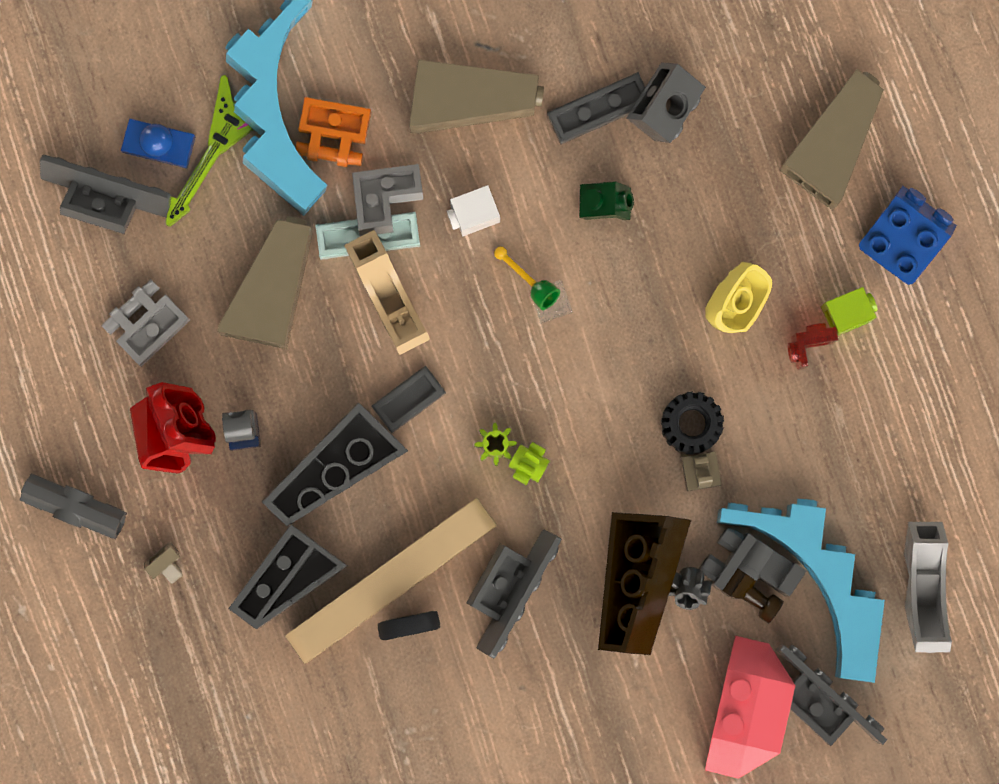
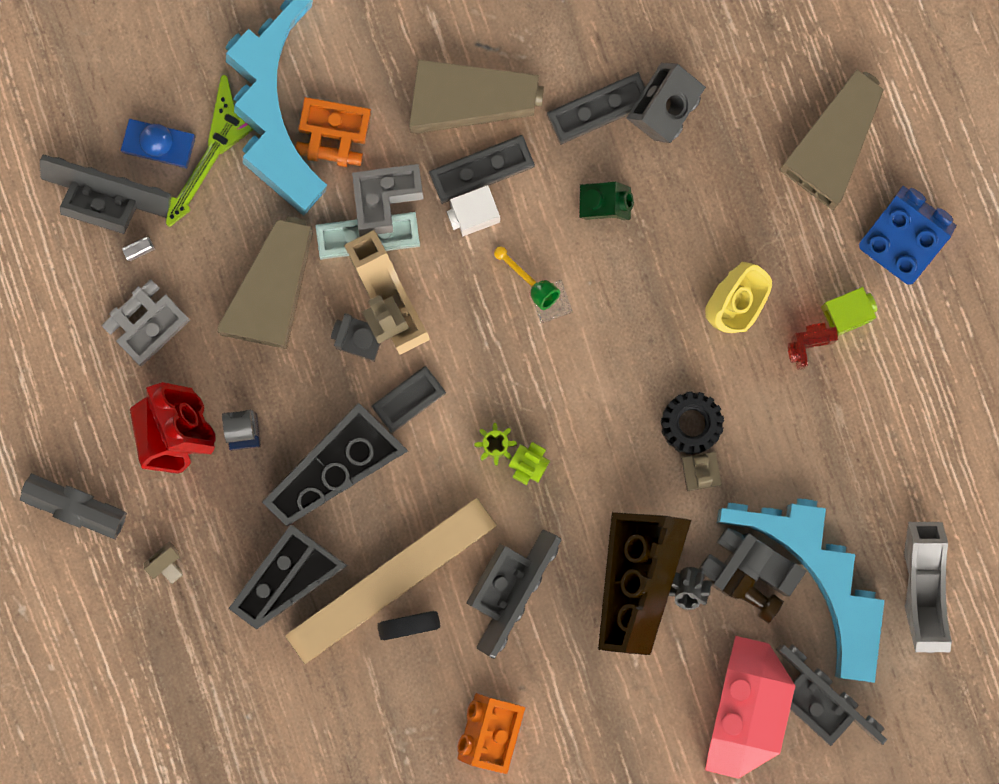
none -> flat silver piece [122,237,155,261]
none -> dark grey bracket [331,313,381,362]
none -> dark tan tile [362,295,409,344]
none -> dark grey tile [429,135,535,204]
none -> orange bracket [457,693,526,774]

